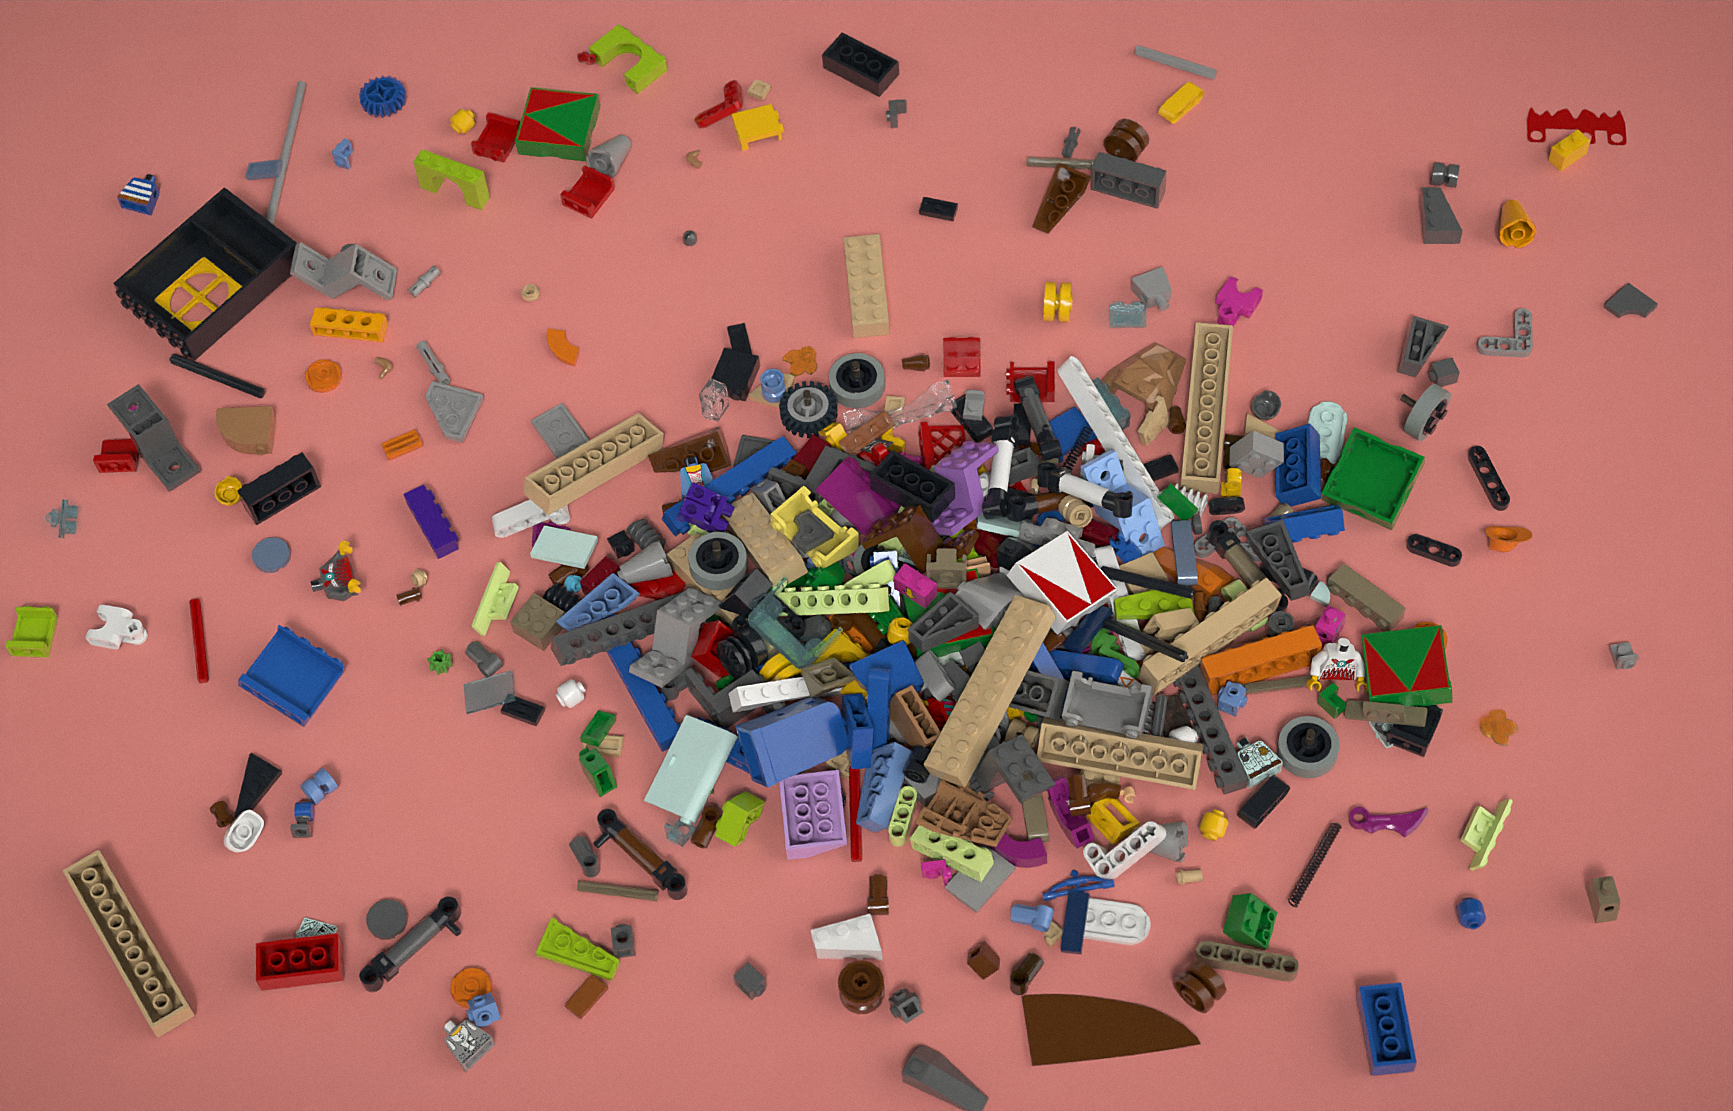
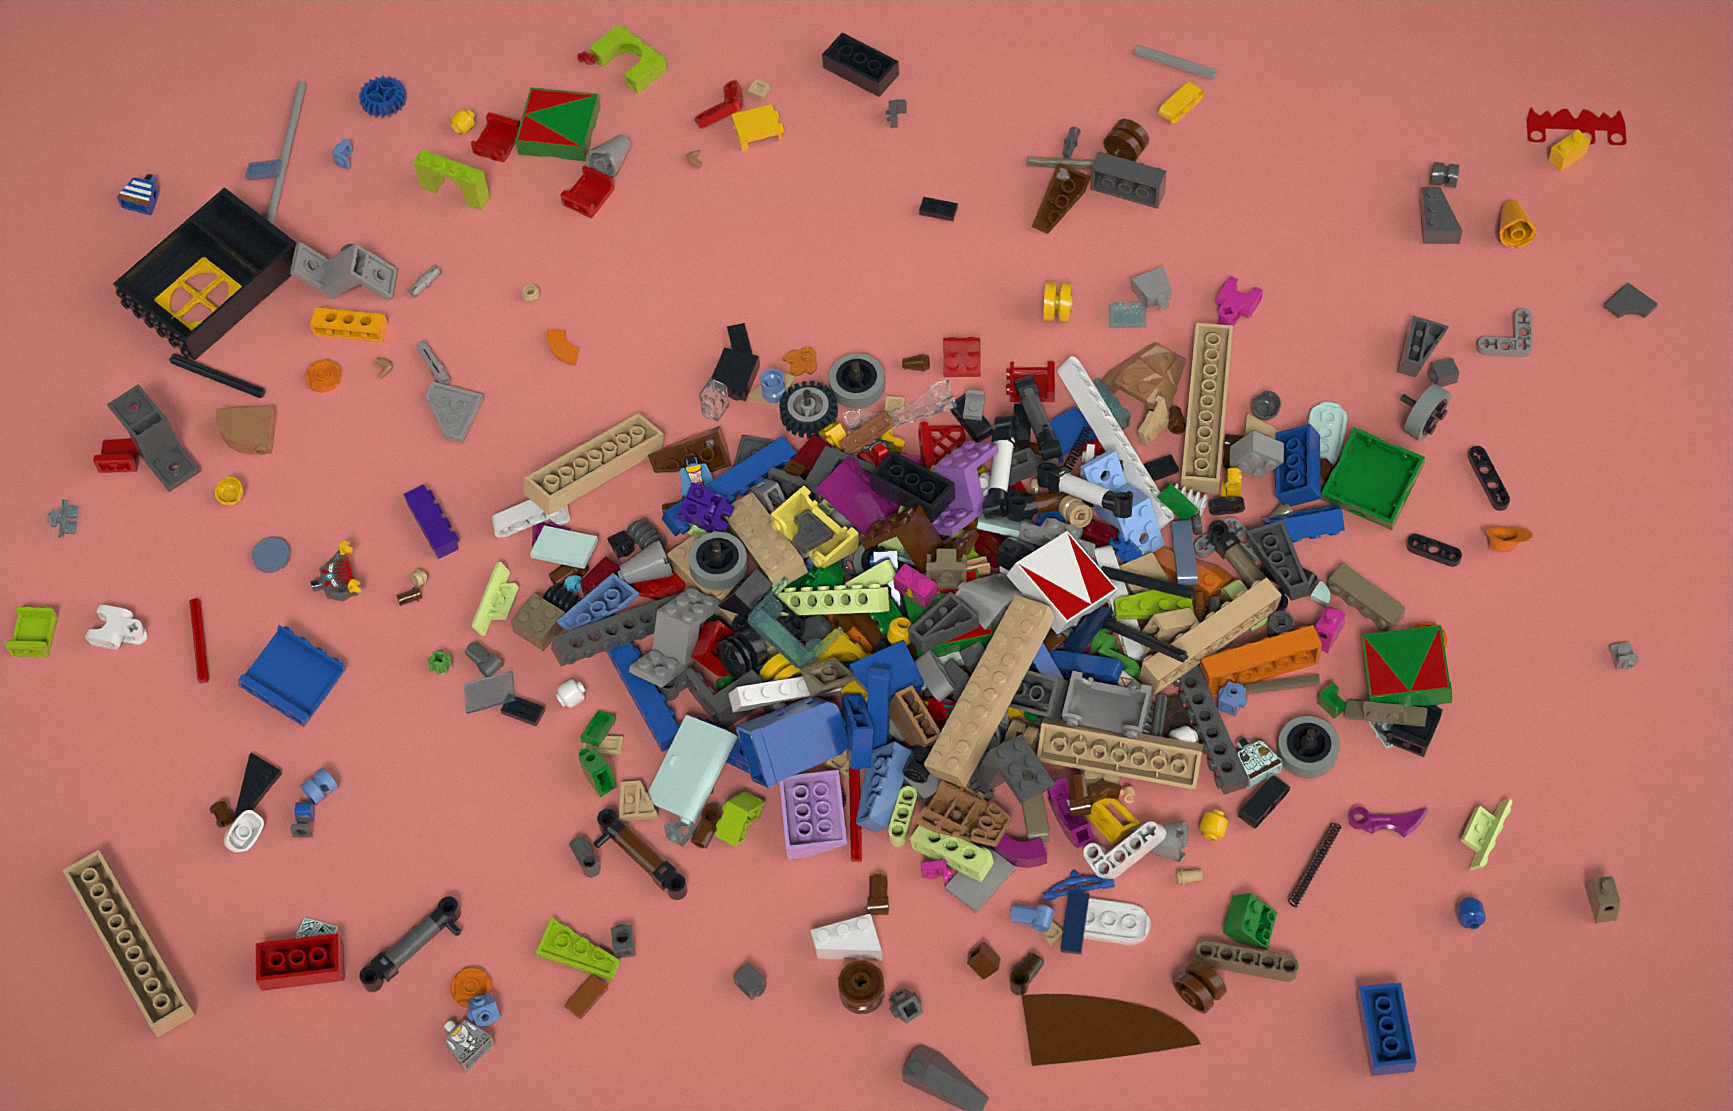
black brick [237,452,321,526] -> none
dark grey tile [366,900,408,940] -> none
orange tile [381,429,423,460] -> none
light grey tile [530,403,590,459] -> none
dark tan axle [577,879,658,902] -> none
dark grey hinge [682,230,697,246] -> none
tan brick [844,234,890,338] -> none
torso [1306,638,1368,692] -> none
clear yellow plate [1480,710,1519,746] -> none
none -> tan wing [619,781,659,822]

